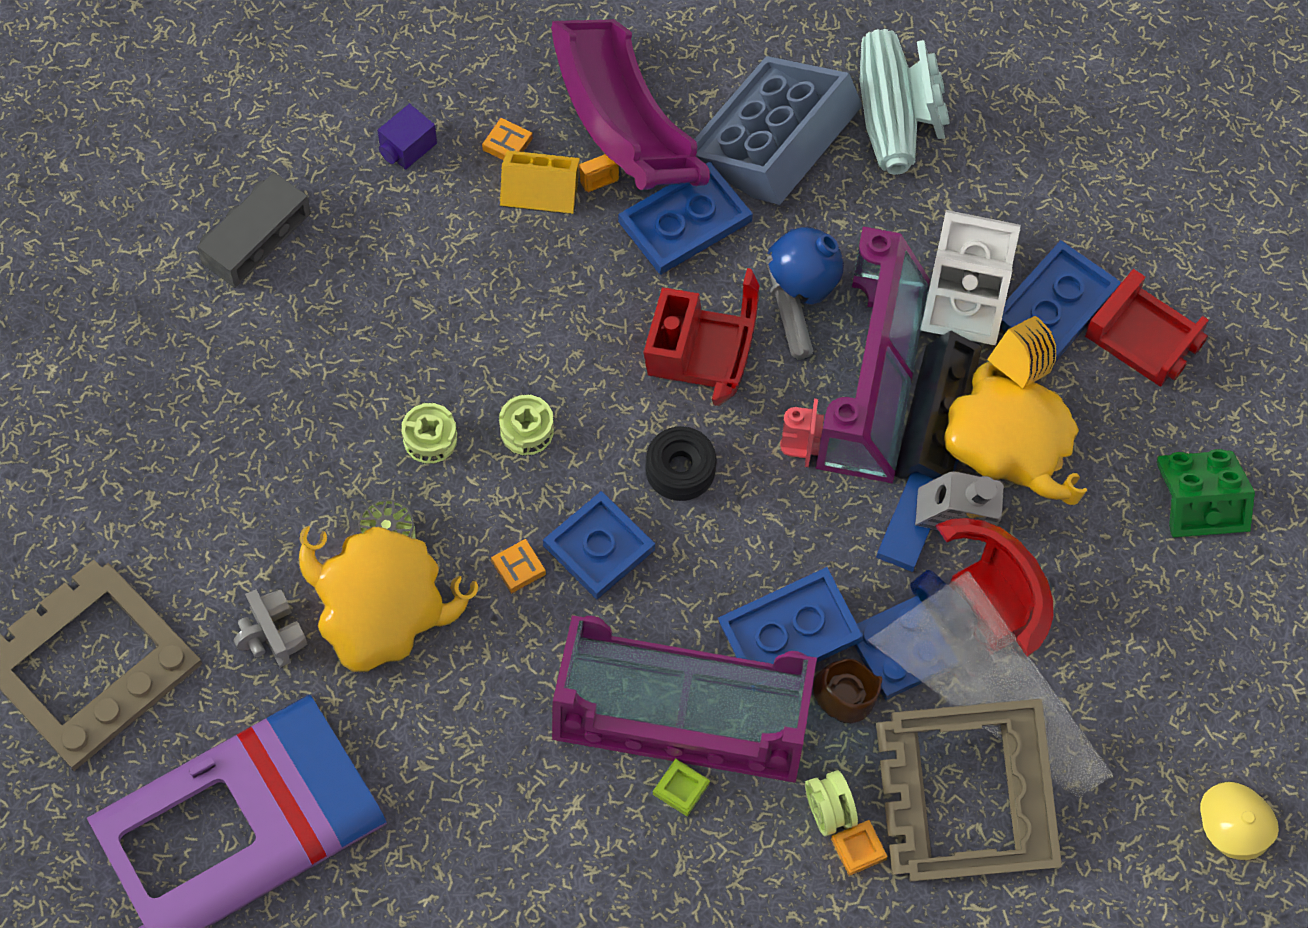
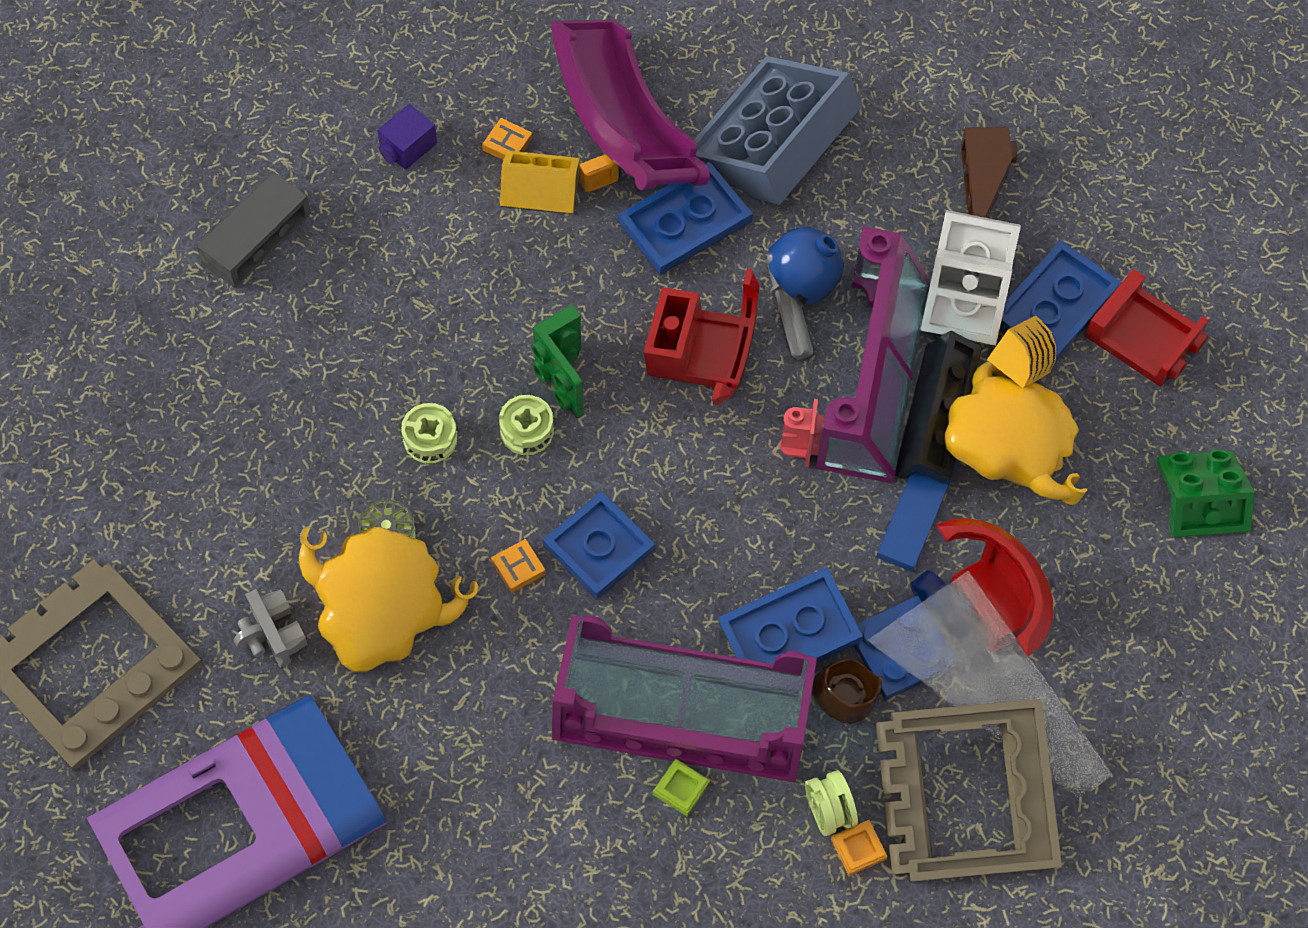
black tyre [645,426,717,501] -> none
light aqua plate [859,29,950,175] -> none
light grey torso [915,472,1004,530] -> none
light yellow hat [1200,782,1279,860] -> none
none -> green bracket [531,305,583,418]
none -> reddish brown slope [961,127,1017,218]

